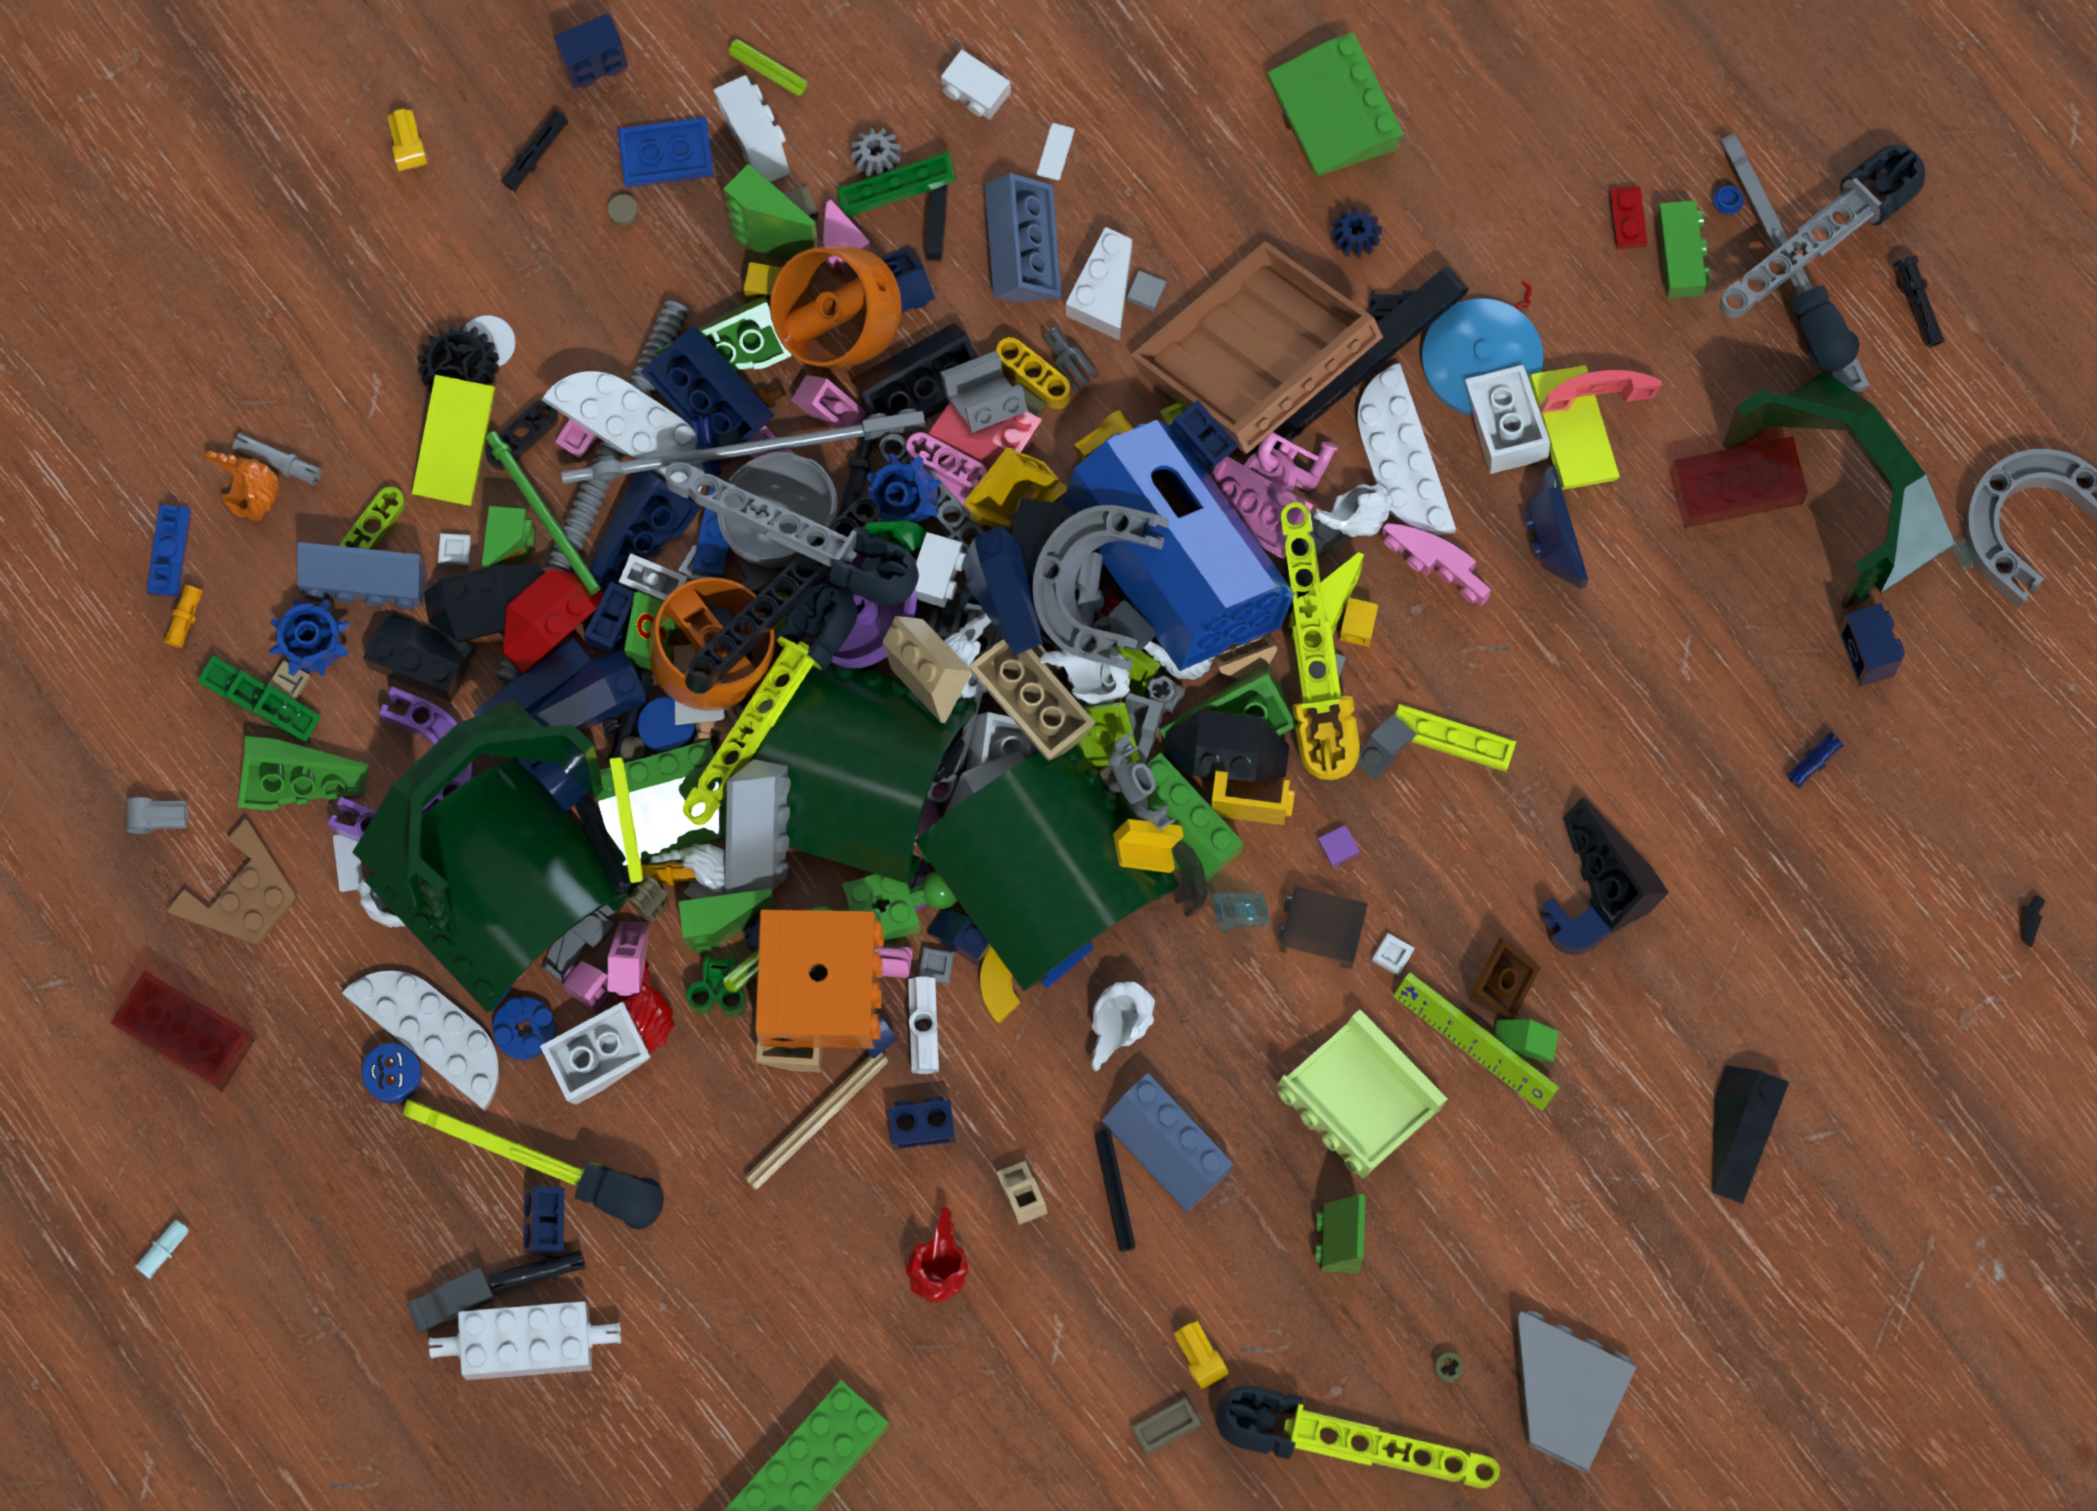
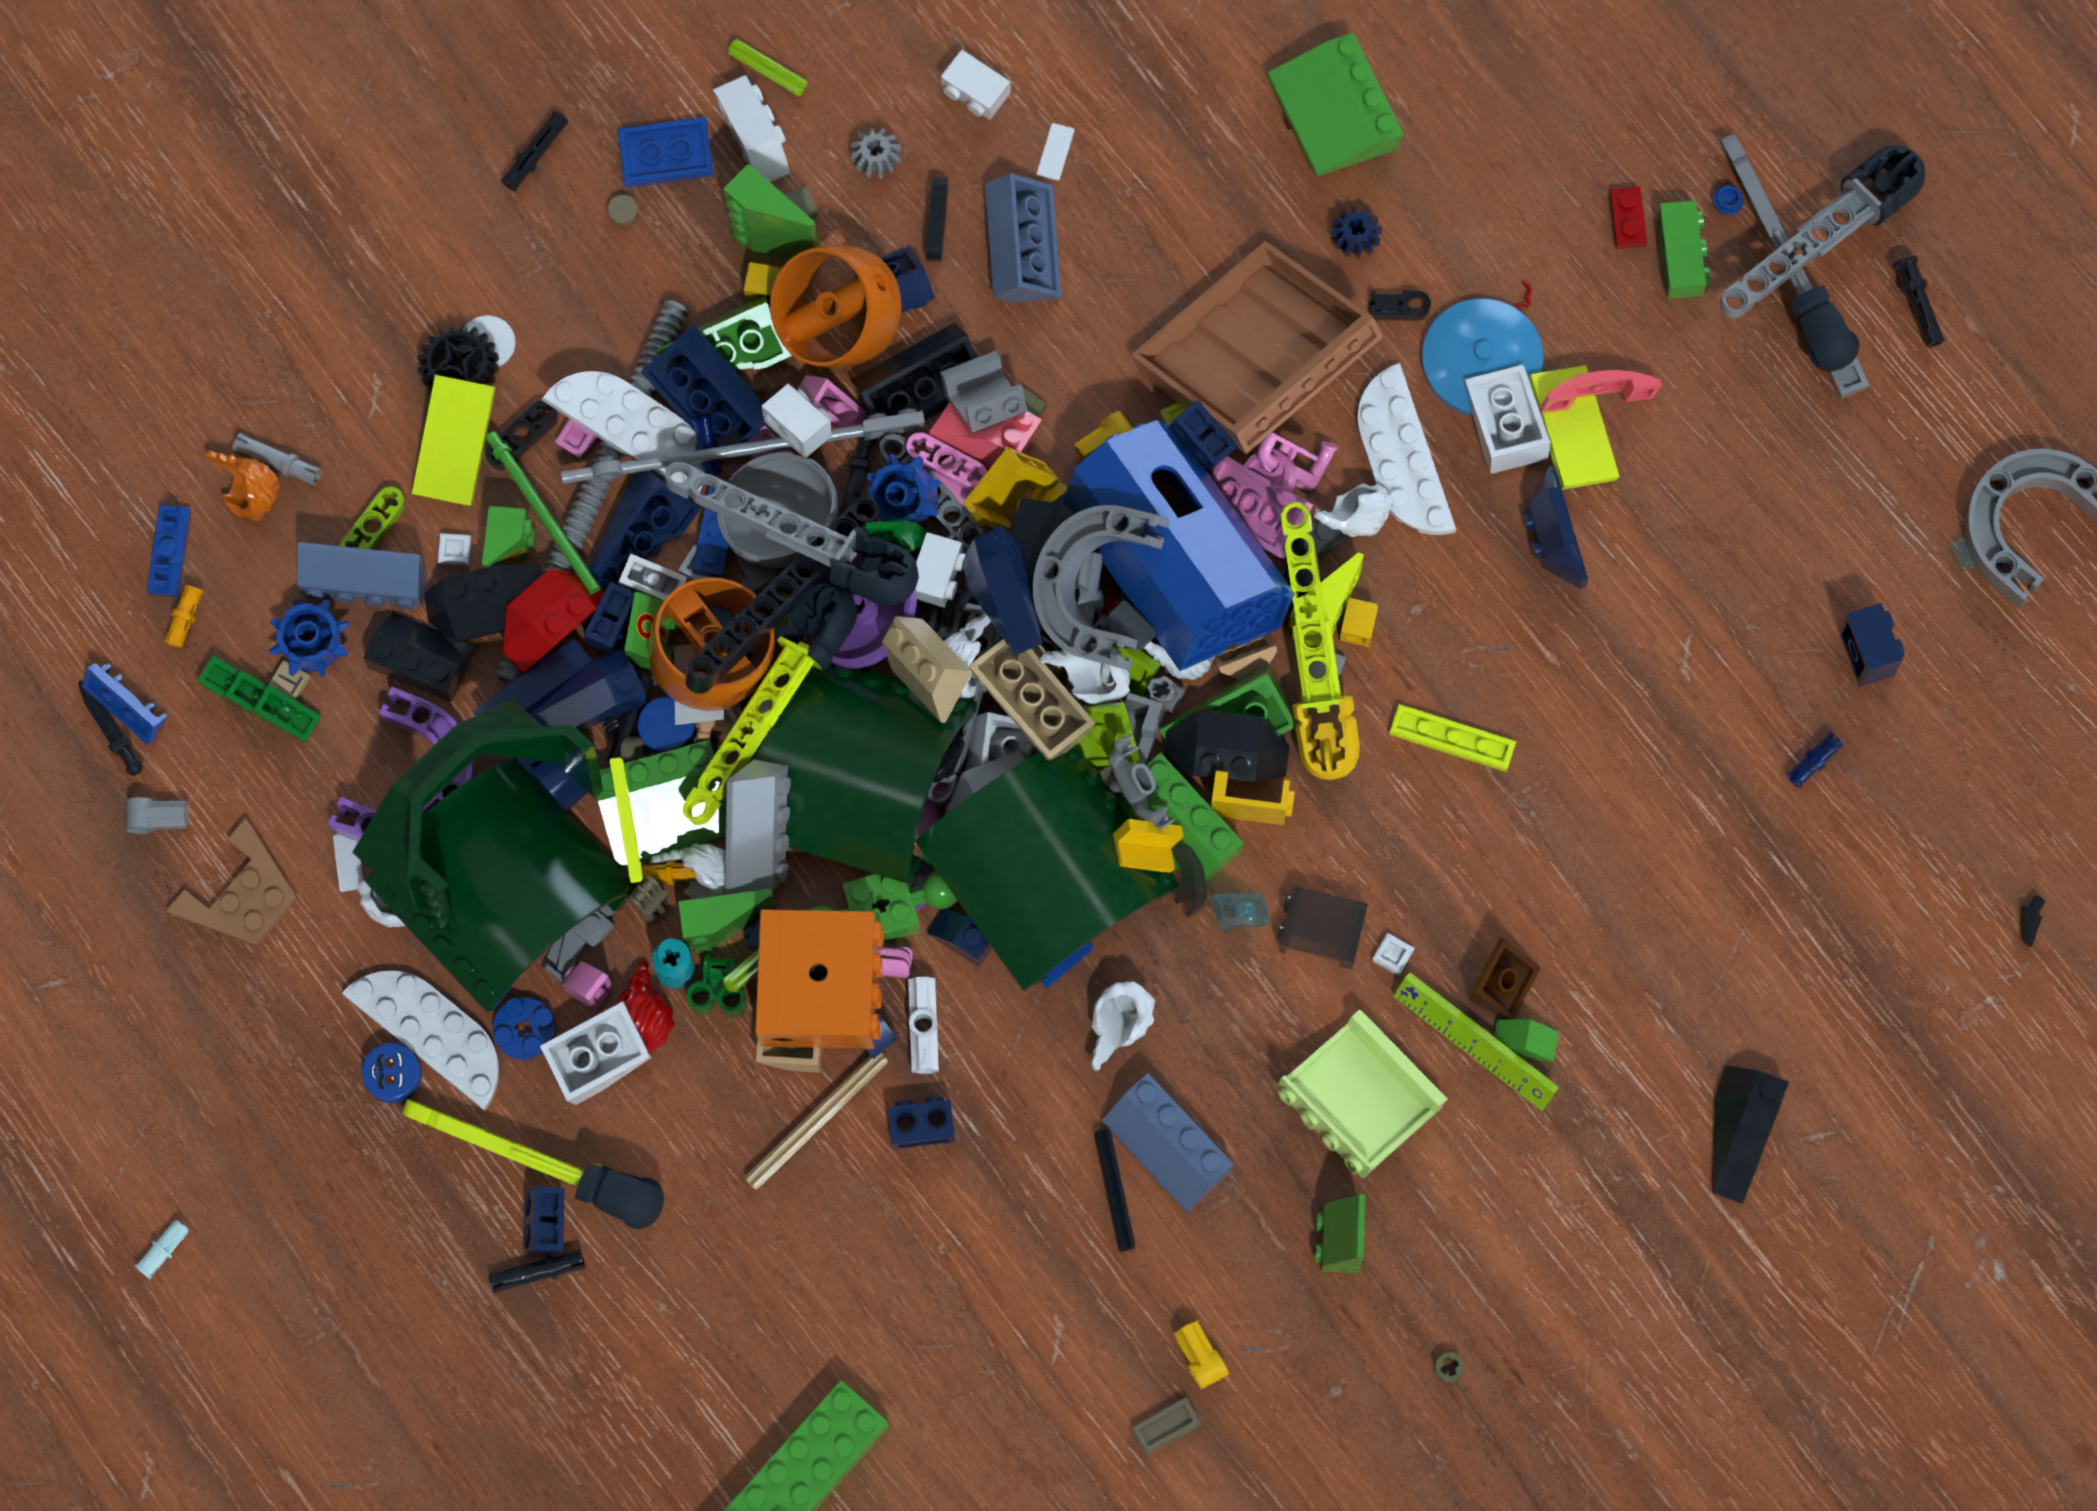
clear red brick [110,970,255,1092] -> none
bright green wedge [238,736,369,810] -> none
yellow piece [388,109,428,172] -> none
dark grey piece [406,1267,496,1333] -> none
white brick [429,1302,621,1380] -> none
dark blue brick [553,13,628,89] -> none
black axle [575,797,631,894] -> none
bright pink slope [608,921,650,996] -> none
bright pink slope [823,199,871,274] -> none
green tile [837,151,957,217] -> none
red hair [905,1207,969,1303] -> none
light grey tile [918,947,955,984] -> none
yellow tile [980,947,1020,1025] -> none
yellow beam [996,337,1070,409] -> none
tan brick [996,1160,1048,1226] -> none
dark grey arm [1043,327,1099,393] -> none
white wedge [1065,227,1132,341] -> none
light grey tile [1127,271,1167,312] -> none
piece [1215,1385,1499,1488] -> none
black beam [1255,266,1469,451] -> none
medium lavender tile [1318,825,1360,867] -> none
dark grey slope [1357,714,1417,781] -> none
bright pink slope [1382,523,1491,607] -> none
light grey slope [1516,1310,1637,1474] -> none
dark blue brick [1540,897,1611,955] -> none
black wedge [1563,798,1669,933] -> none
clear red brick [1670,436,1808,528] -> none
dark green panel [1723,371,1955,609] -> none
none -> black sword [78,681,143,776]
none -> blue plate [82,663,167,745]
none -> teal piece [652,938,695,989]
none -> white brick [761,384,832,458]

